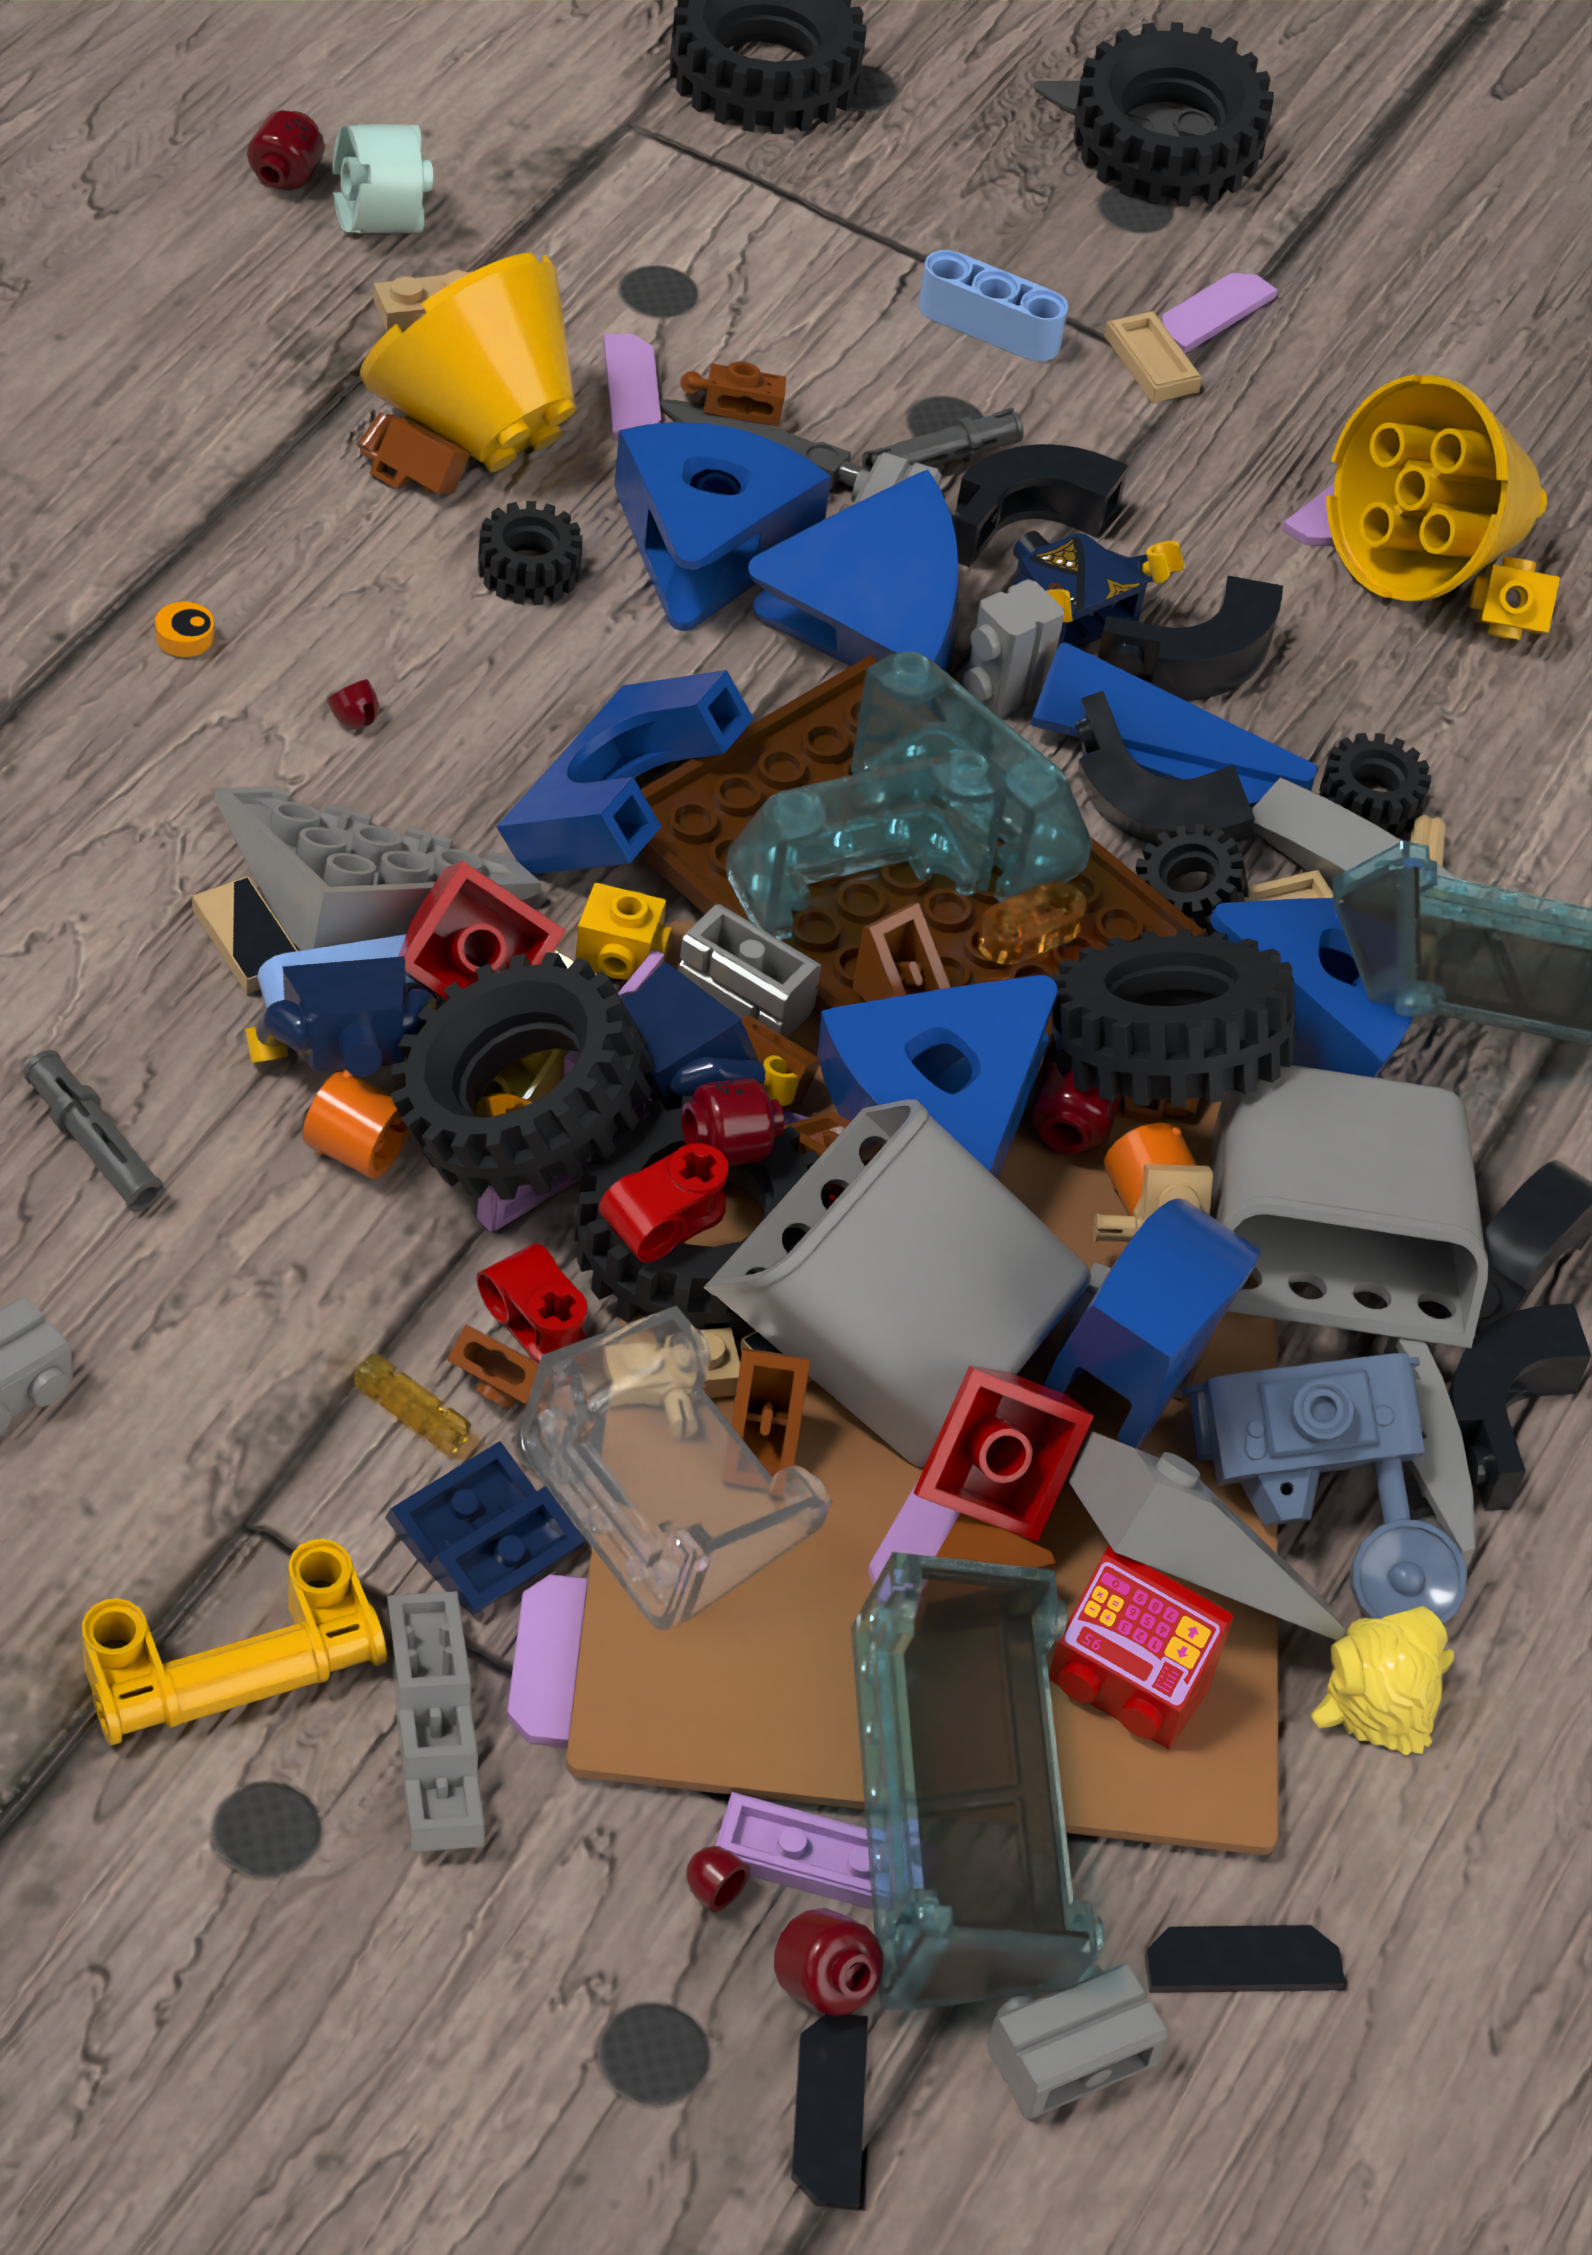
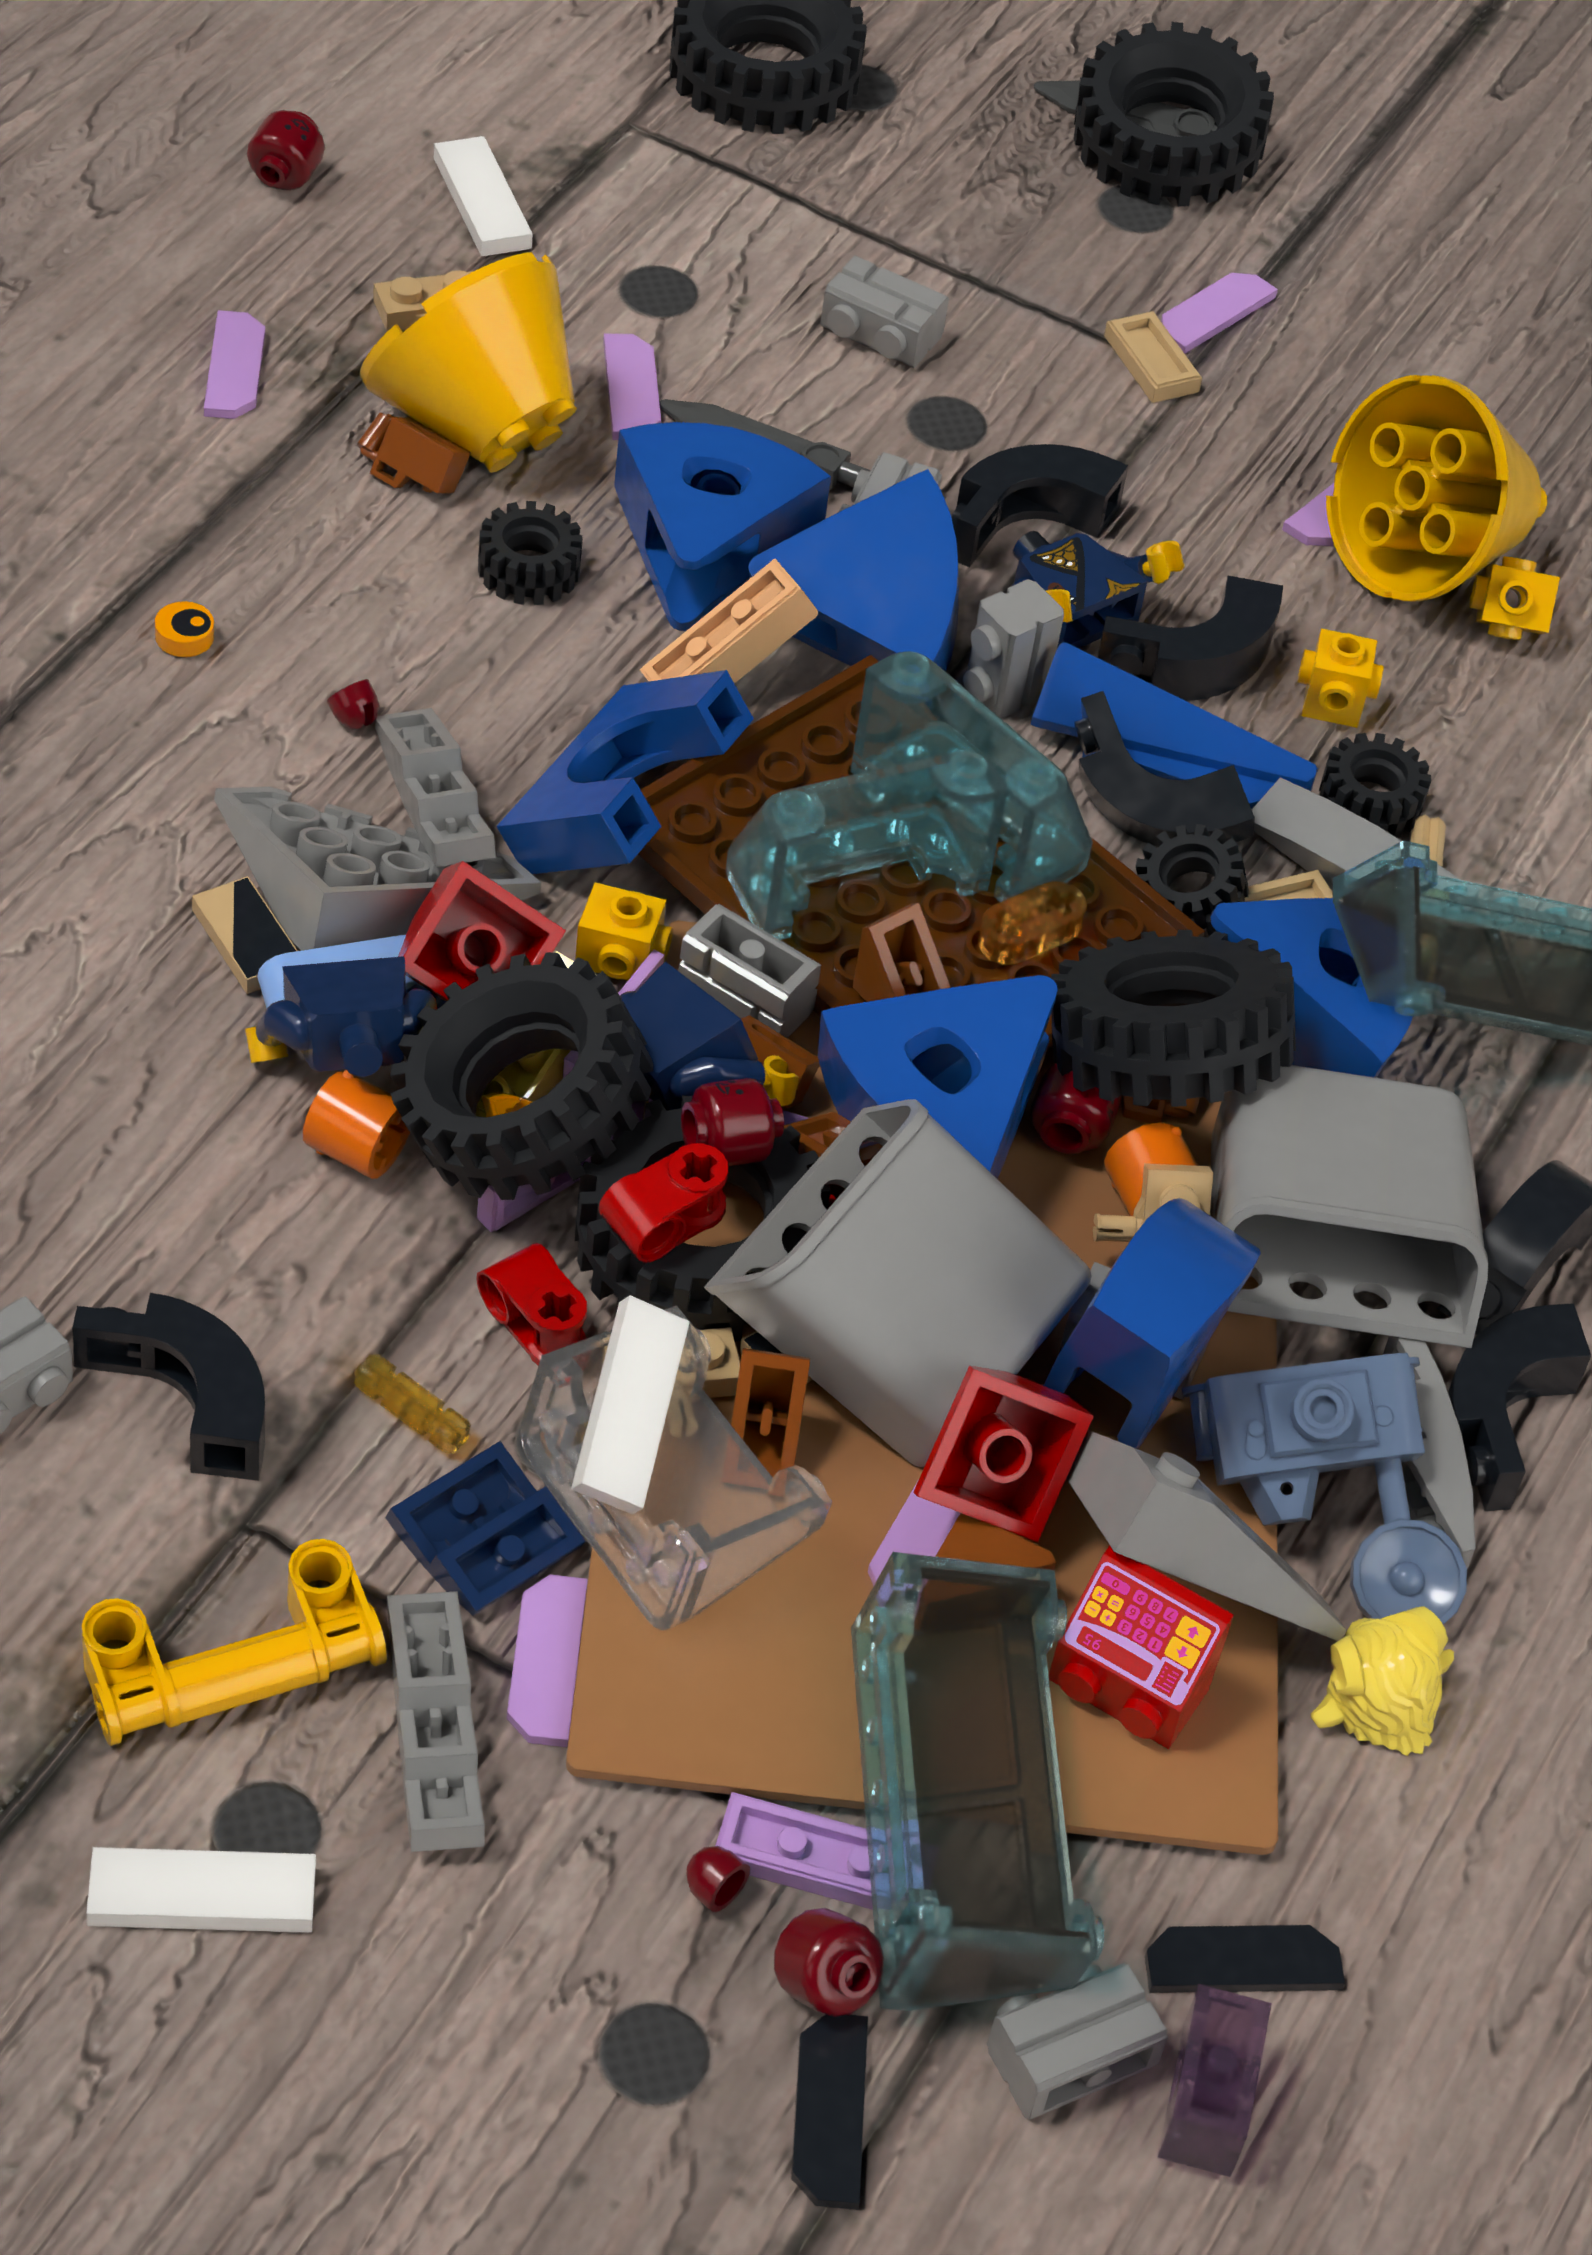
dark grey pin [23,1050,164,1212] -> none
light aqua brick [333,124,433,233] -> none
dark orange piece [446,1324,584,1420] -> none
dark orange piece [680,362,786,427] -> none
dark grey pin [862,408,1024,470] -> none
light blue beam [918,250,1068,361] -> none
none -> black arch [72,1293,265,1481]
none -> white tile [86,1847,316,1933]
none -> lavender piece [204,310,265,419]
none -> light grey slope [374,708,496,867]
none -> white tile [434,136,533,256]
none -> white tile [571,1295,690,1514]
none -> light nougat slope [640,559,818,684]
none -> light grey brick [820,255,949,368]
none -> clear purple brick [1157,1984,1272,2177]
none -> yellow brick [1297,628,1384,728]

